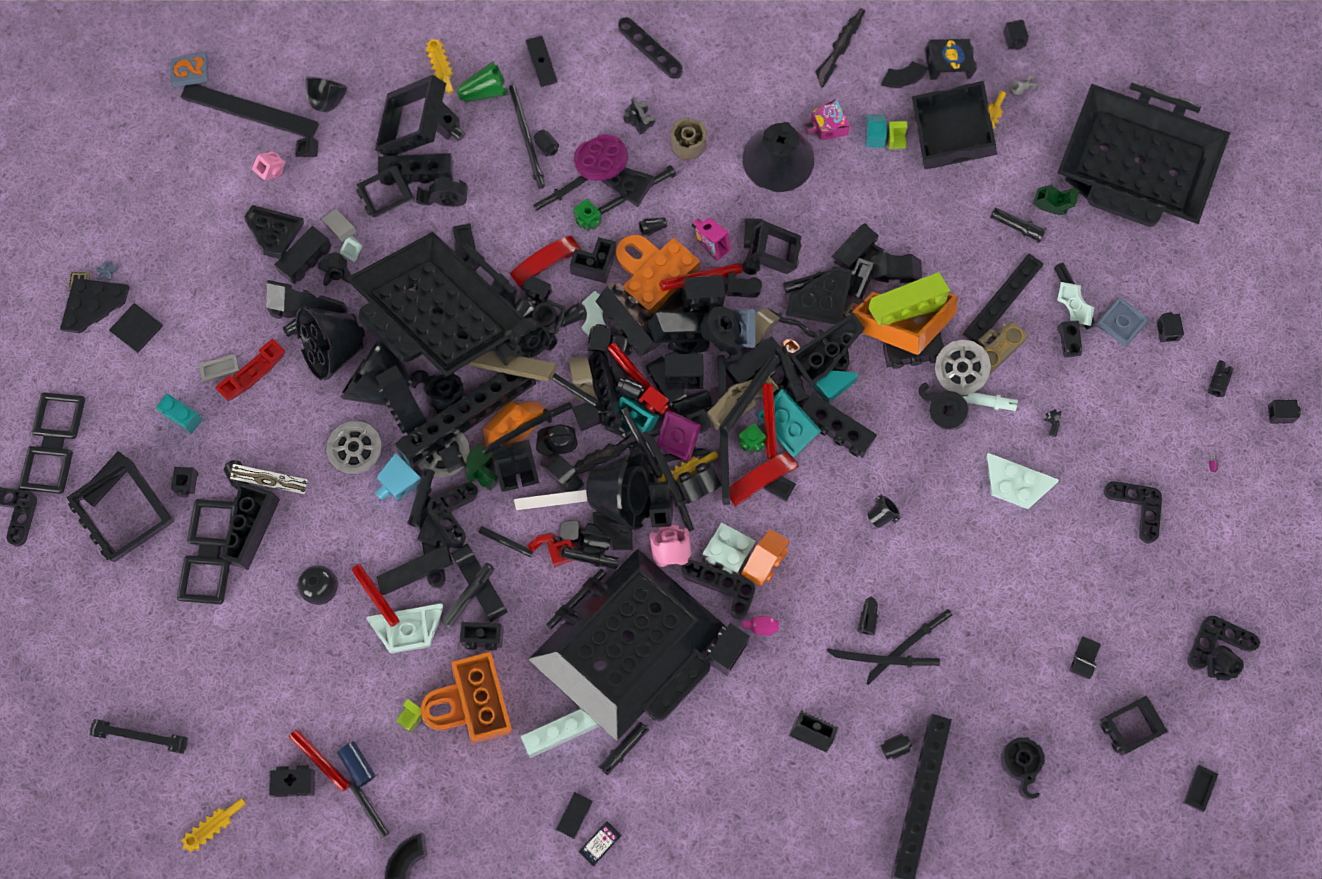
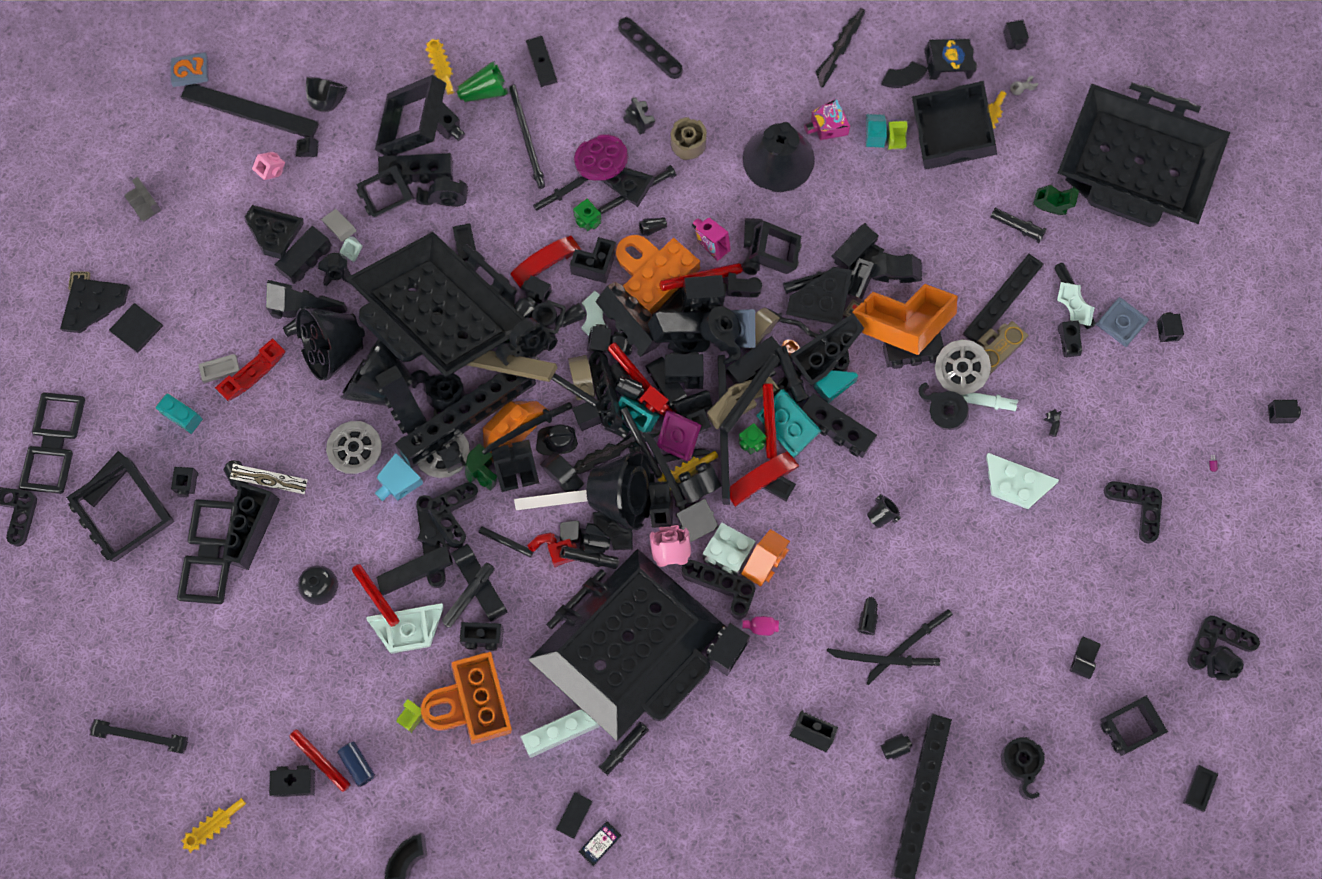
sand blue plant [95,260,118,280] -> none
black bar [349,782,389,838] -> none
black pin [407,468,435,527] -> none
black brick [534,129,559,156] -> none
lime wedge [868,272,950,326] -> none
black hinge [1208,360,1234,397] -> none
none -> flat silver panel [124,177,162,222]
none -> piece [676,498,719,542]

